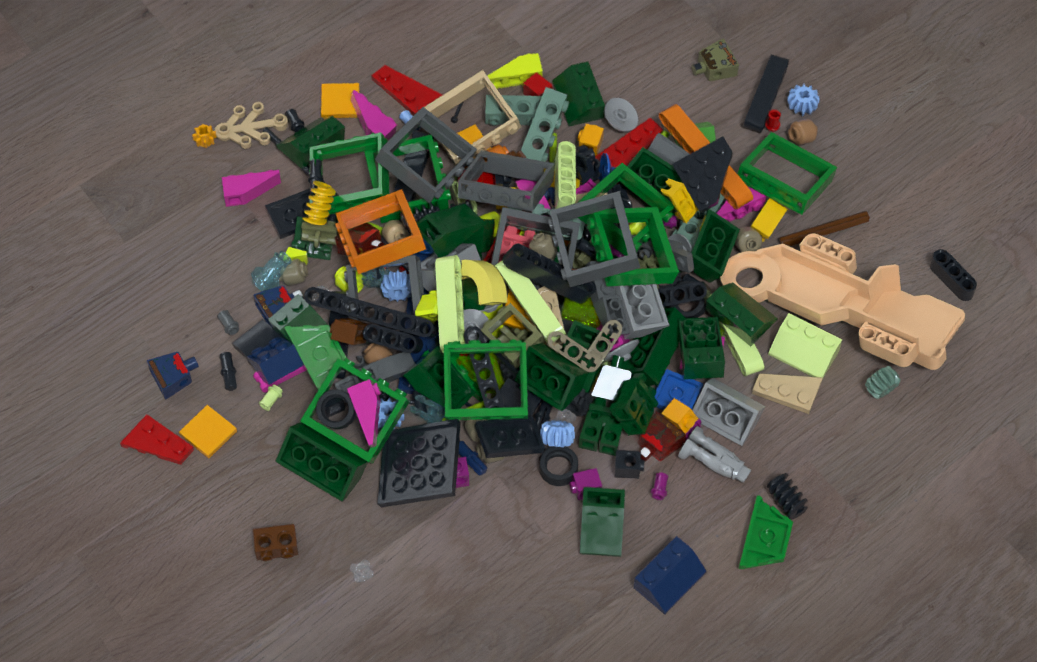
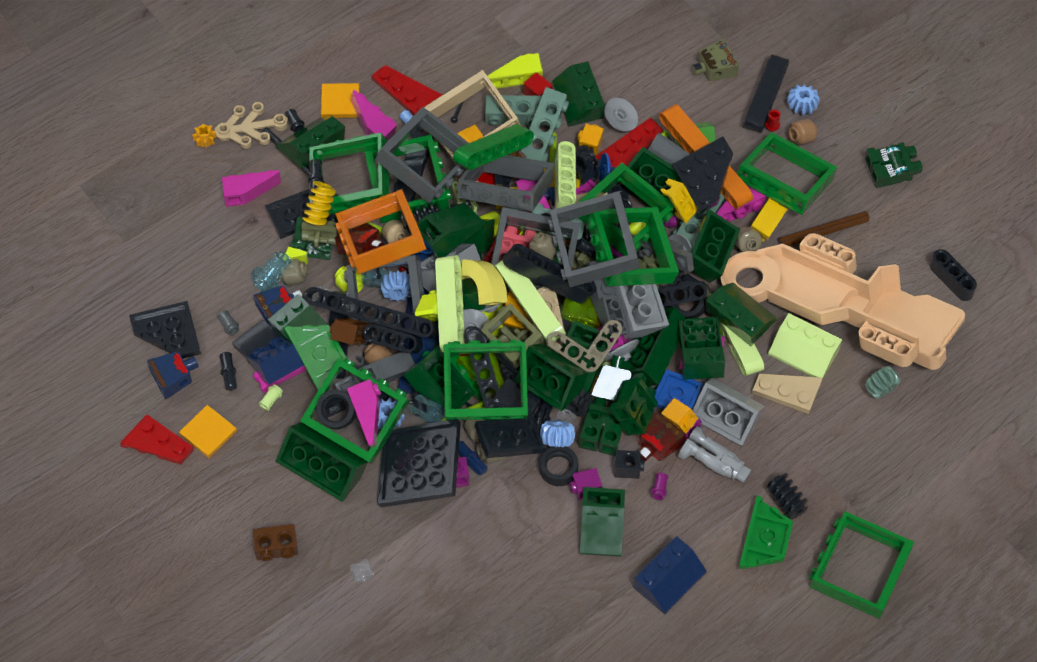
none -> black plate [129,301,201,359]
none -> green beam [453,124,534,170]
none -> green window [809,511,914,619]
none -> dark green hips [865,142,923,189]

